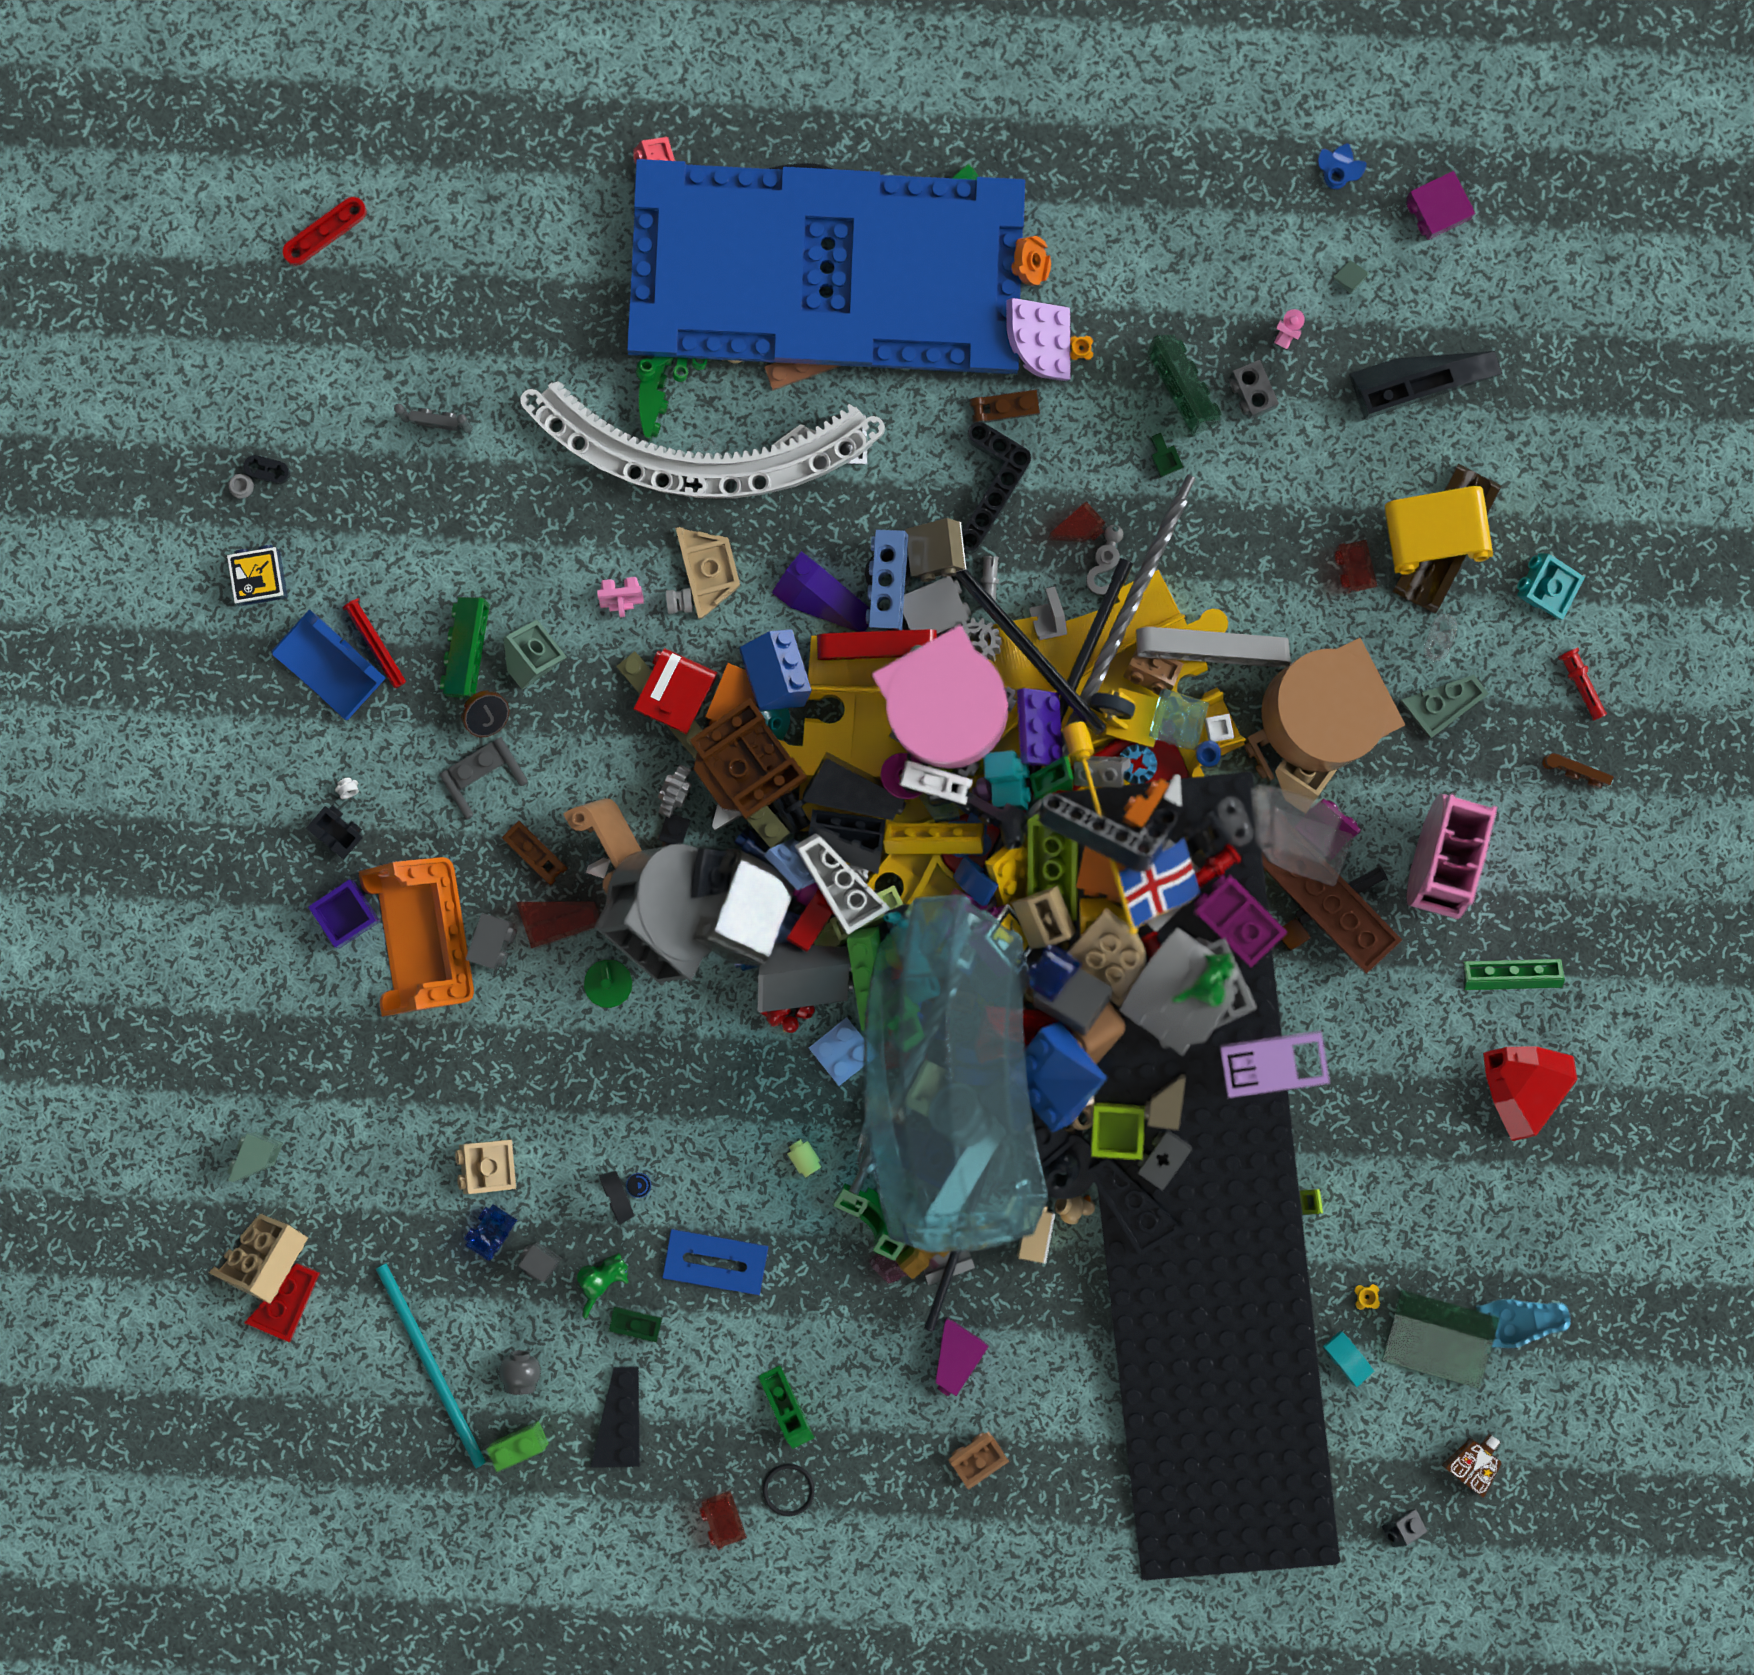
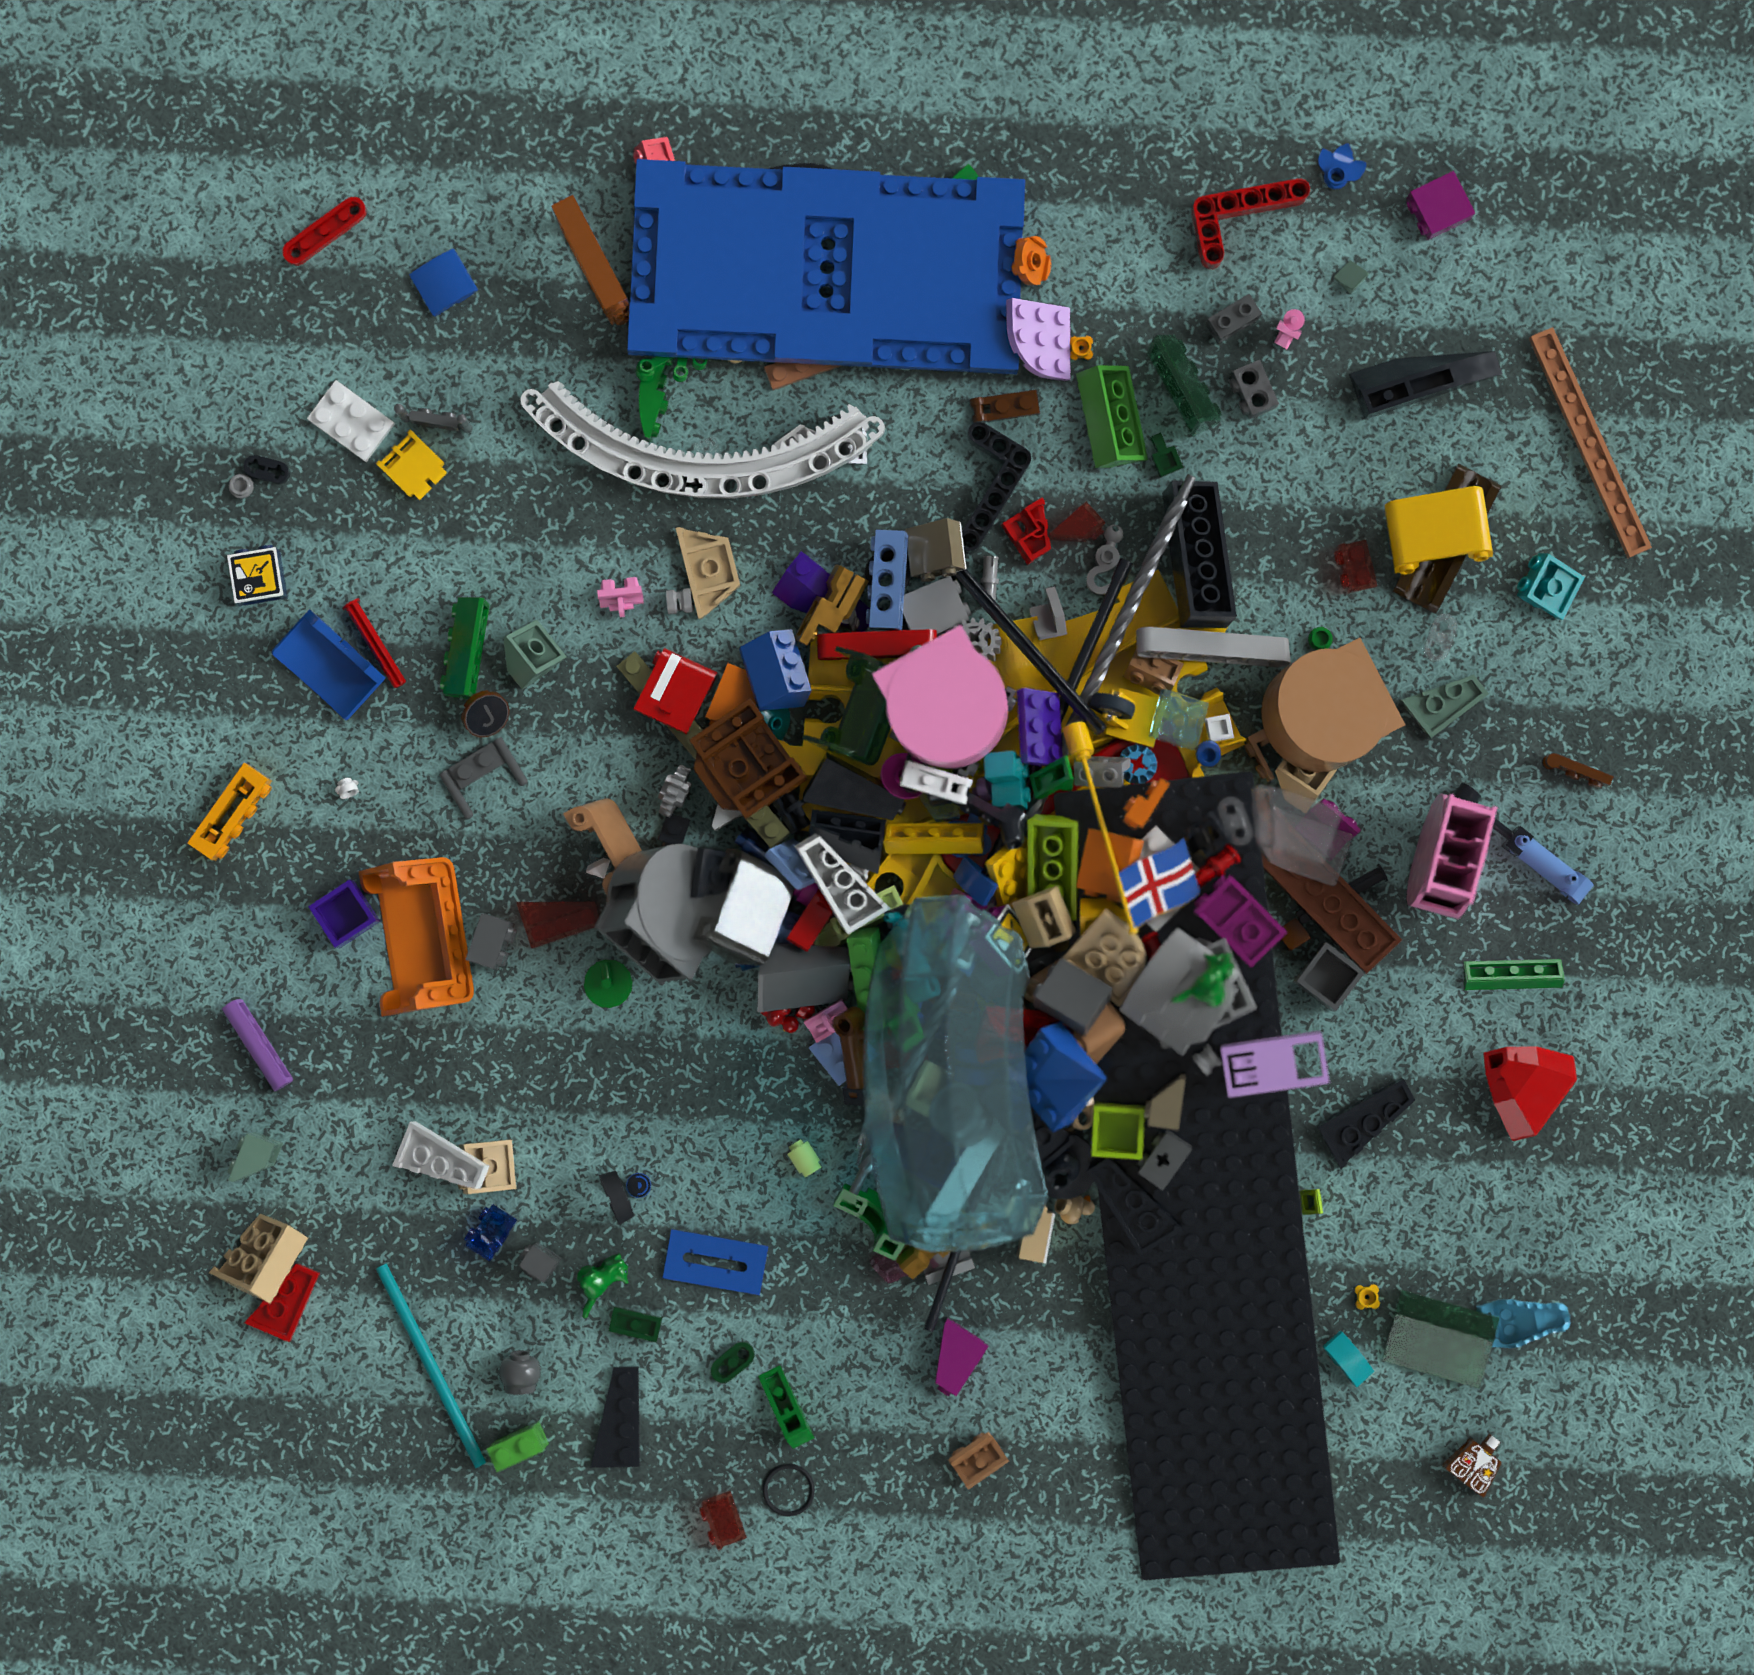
black cylinder [306,805,363,860] -> none
reddish brown plate [502,821,568,886] -> none
clear blue cylinder [1027,944,1082,1002] -> none
black beam [1038,794,1177,872] -> none
white slope [1164,775,1182,806] -> none
black bracket [1382,1509,1427,1547] -> none
red pin [1558,647,1607,721] -> none
none -> light orange brick [187,763,272,861]
none -> medium lavender brick [222,999,293,1092]
none -> white plate [307,380,395,462]
none -> yellow plate [376,429,447,500]
none -> white wing [392,1121,490,1189]
none -> blue slope [409,249,478,316]
none -> dark orange door [551,195,630,326]
none -> dark green plate [711,1341,755,1383]
none -> pearl gold plate [795,565,869,645]
none -> clear green windscreen [802,646,891,766]
none -> bright pink hips [804,999,848,1043]
none -> reddish brown piece [833,1007,888,1106]
none -> red slope [1001,497,1051,565]
none -> bright green slope [1076,365,1148,468]
none -> black brick [1162,481,1237,628]
none -> red beam [1191,178,1310,269]
none -> light grey wheel [1192,1044,1223,1076]
none -> dark grey brick [1205,293,1262,344]
none -> dark grey piece [1293,942,1365,1012]
none -> green plate [1308,627,1333,651]
none -> black wing [1316,1078,1415,1169]
none -> medium blue piece [1453,783,1594,905]
none -> nougat plate [1529,327,1652,558]

